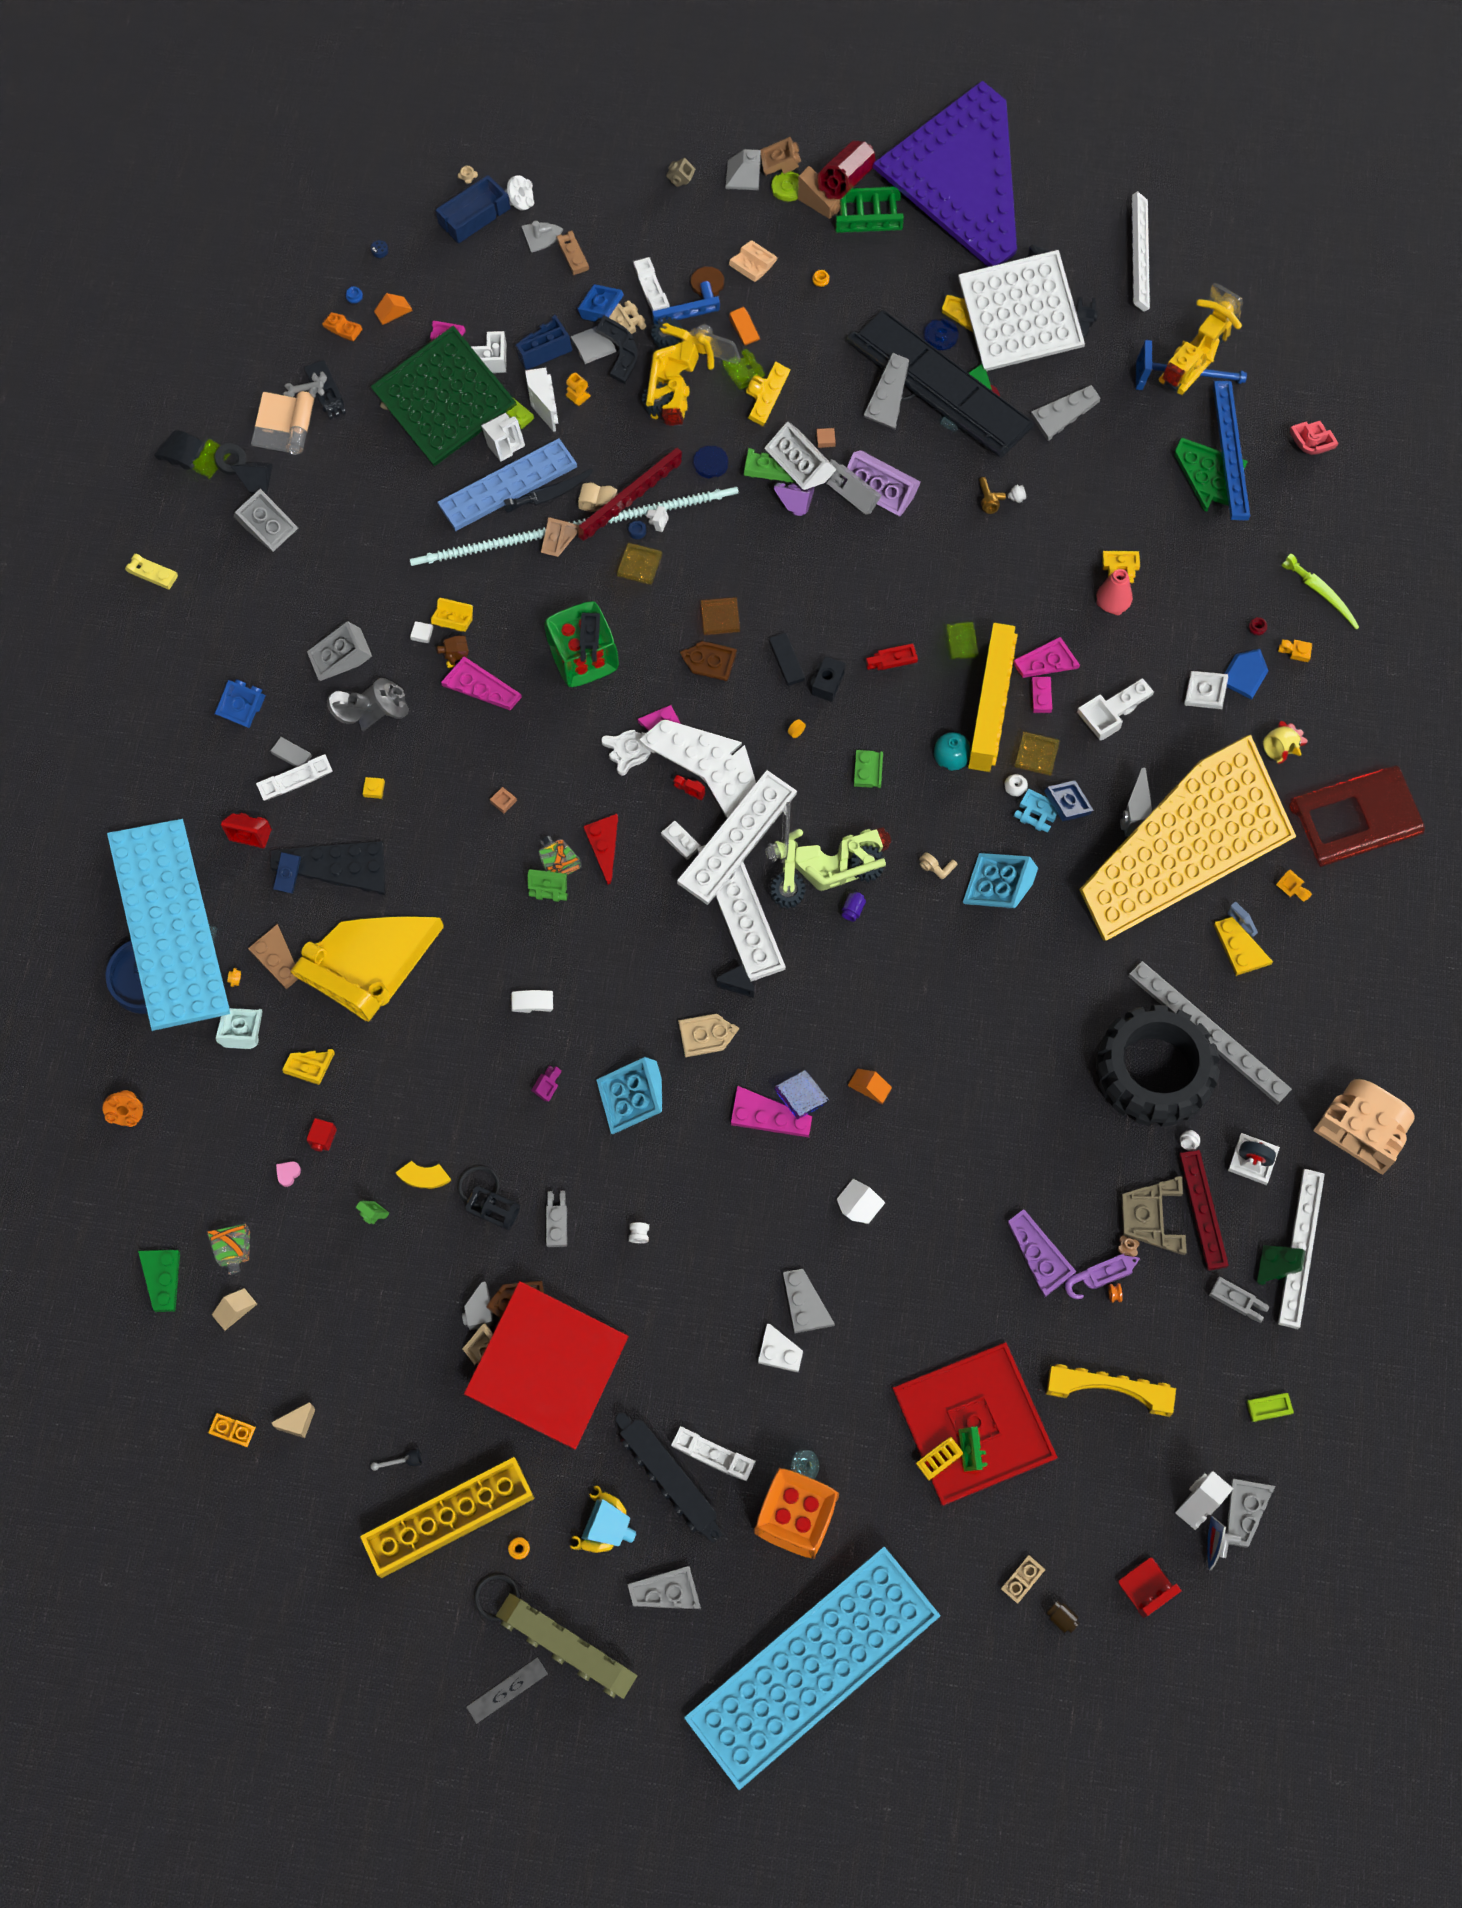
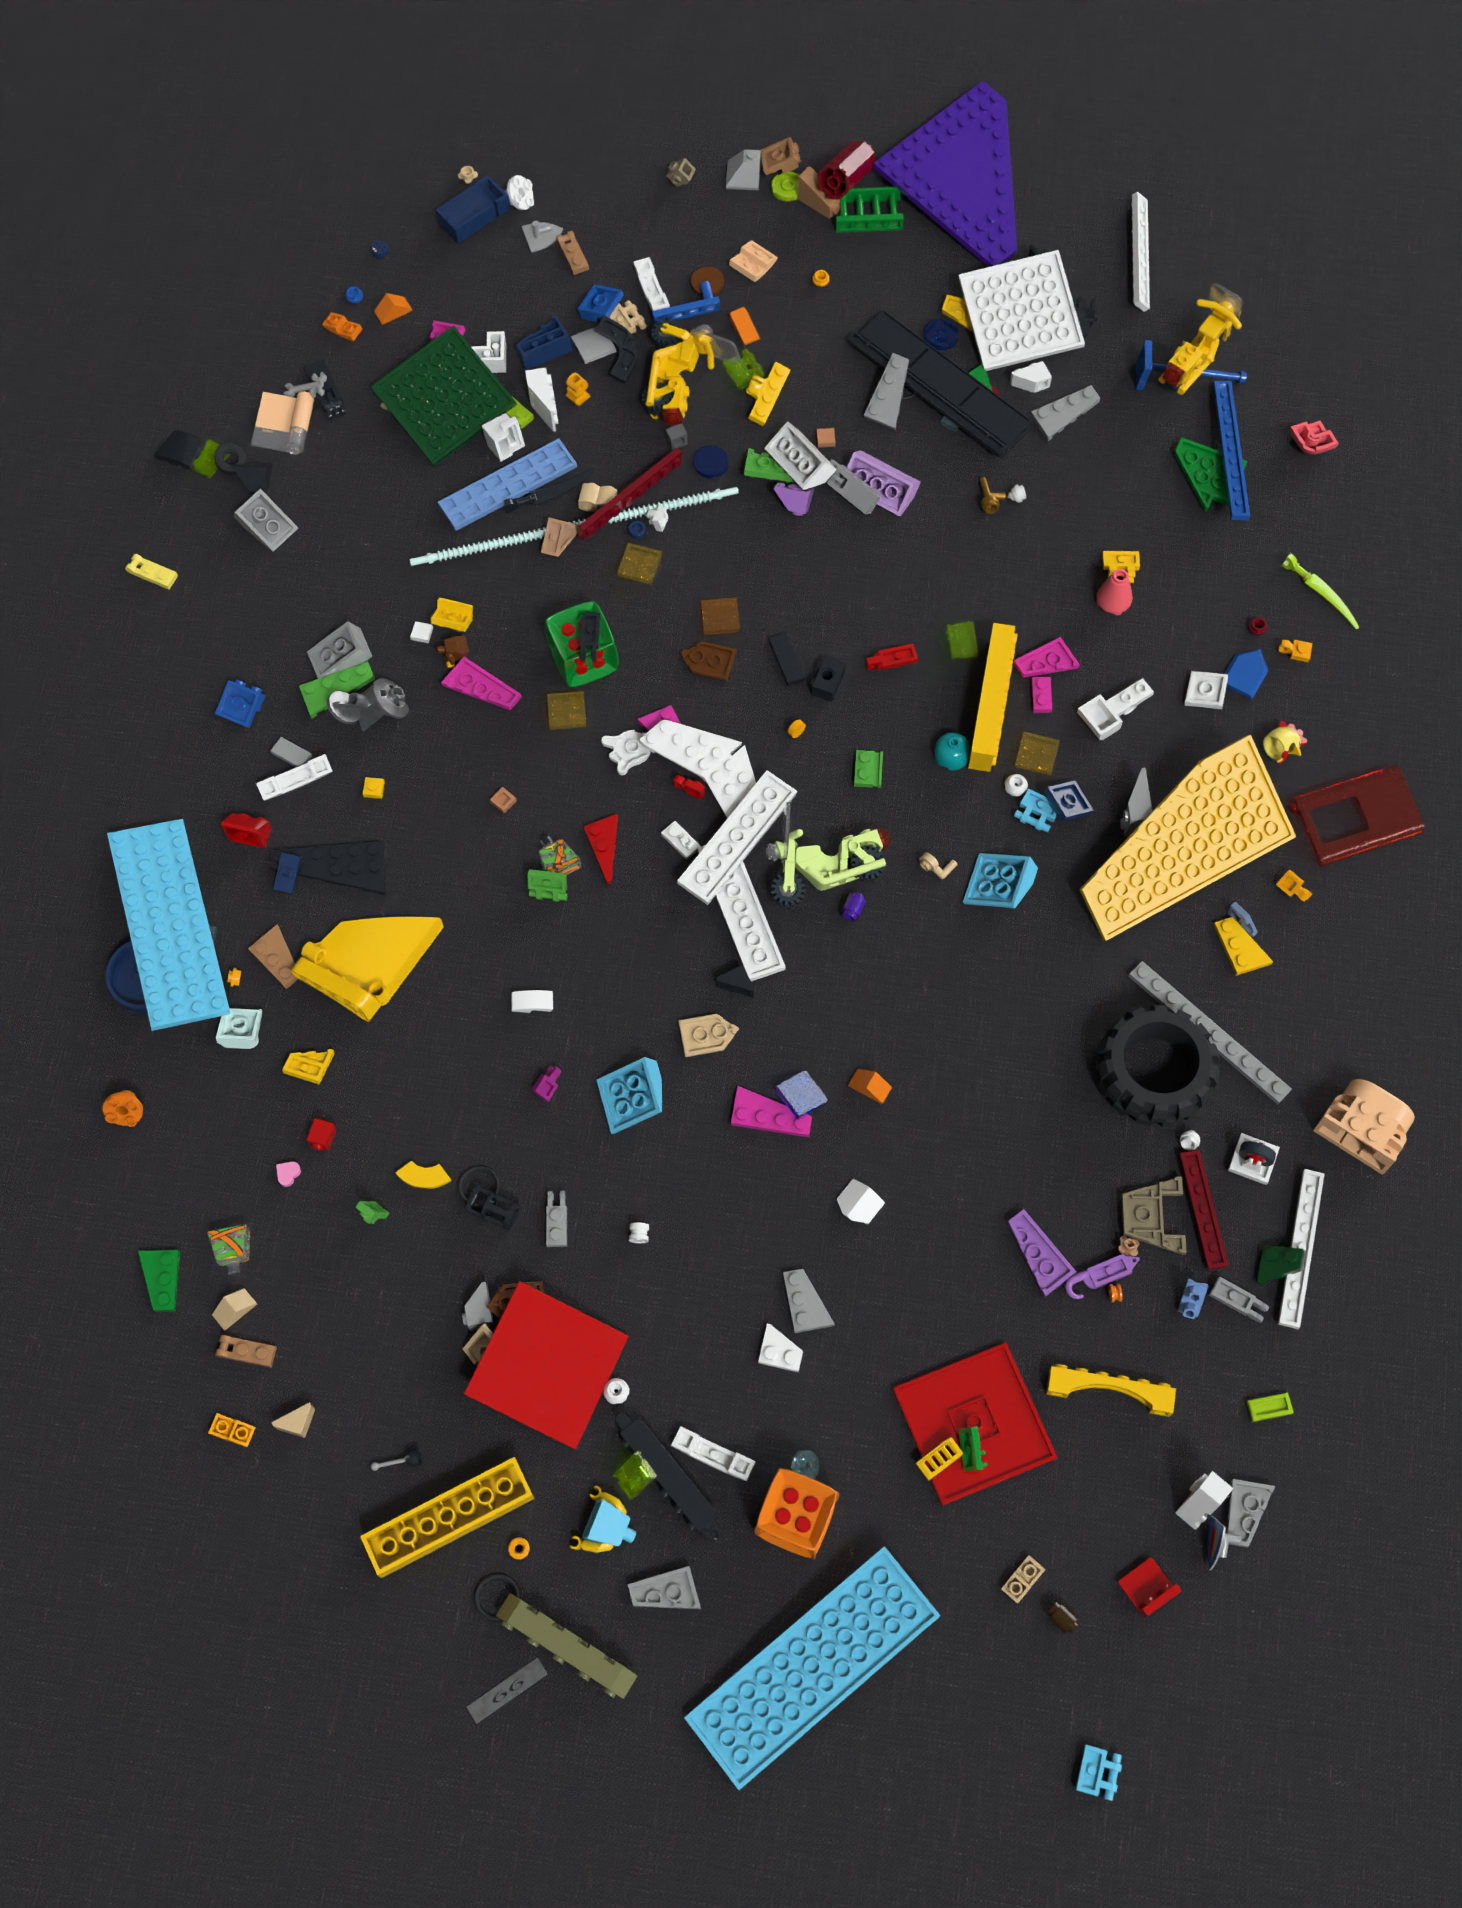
none -> medium nougat plate [215,1335,277,1368]
none -> bright green wing [299,661,375,719]
none -> clear yellow plate [547,691,587,730]
none -> white plate [603,1378,629,1404]
none -> clear neon green plate [613,1451,657,1500]
none -> dark grey plate [666,423,688,450]
none -> white slope [1010,361,1052,393]
none -> medium azure plate [1075,1745,1122,1801]
none -> medium blue hips [1178,1279,1208,1319]

